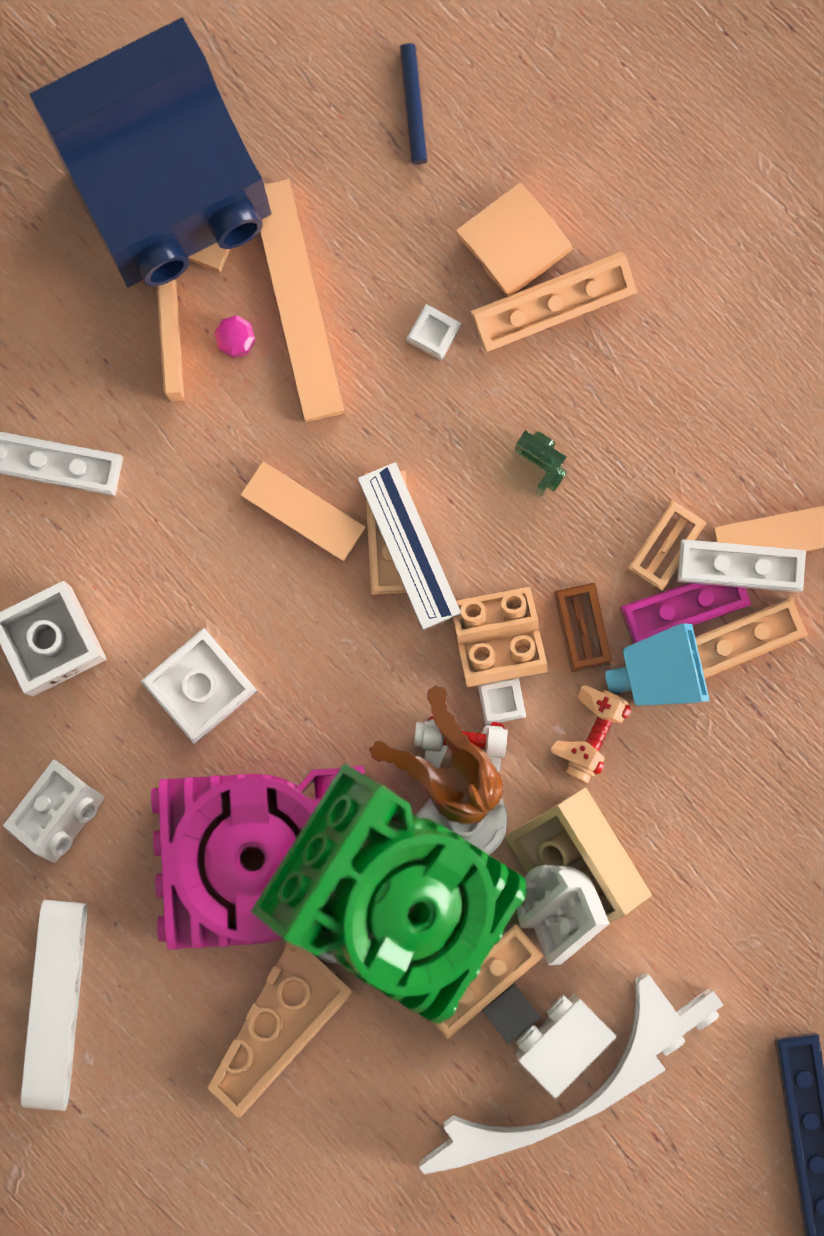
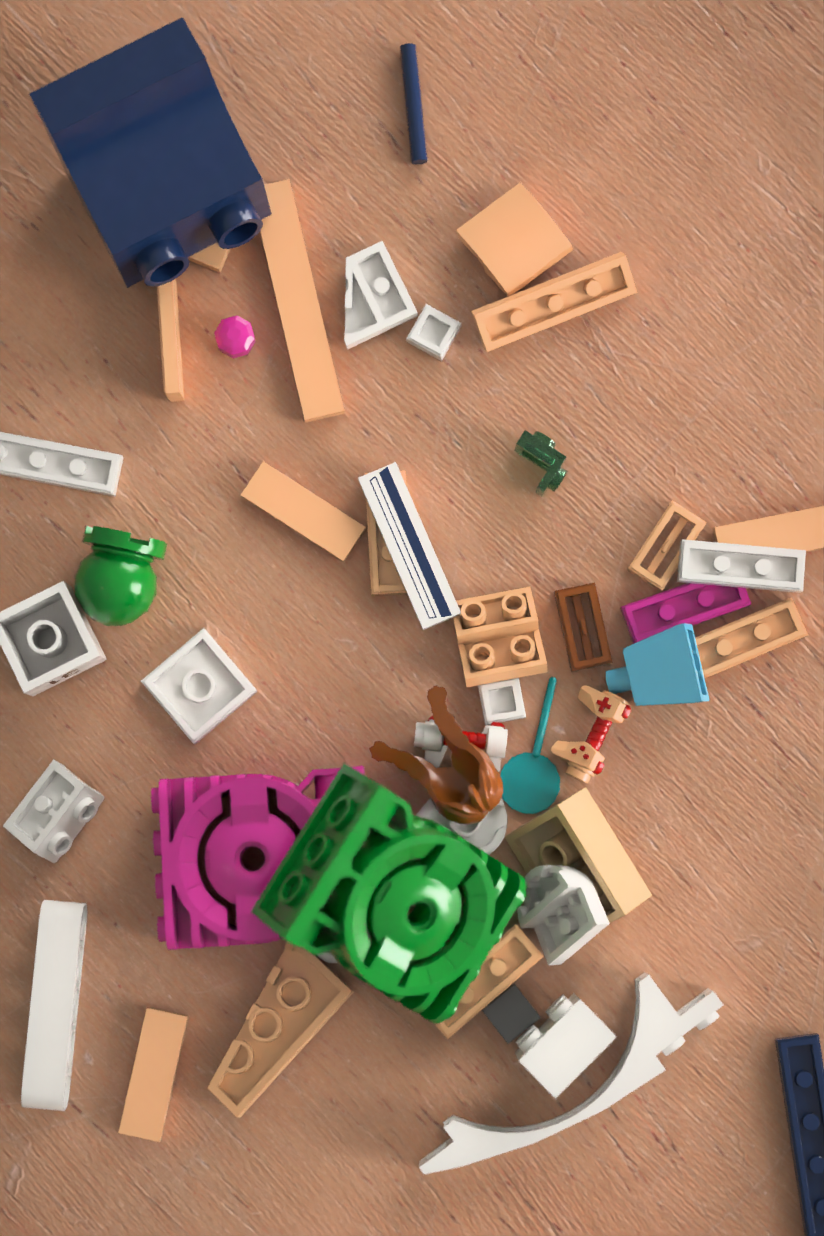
none -> green tile [74,526,167,626]
none -> light nougat tile [118,1007,189,1142]
none -> white wing [344,241,418,350]
none -> teal piece [500,677,560,814]

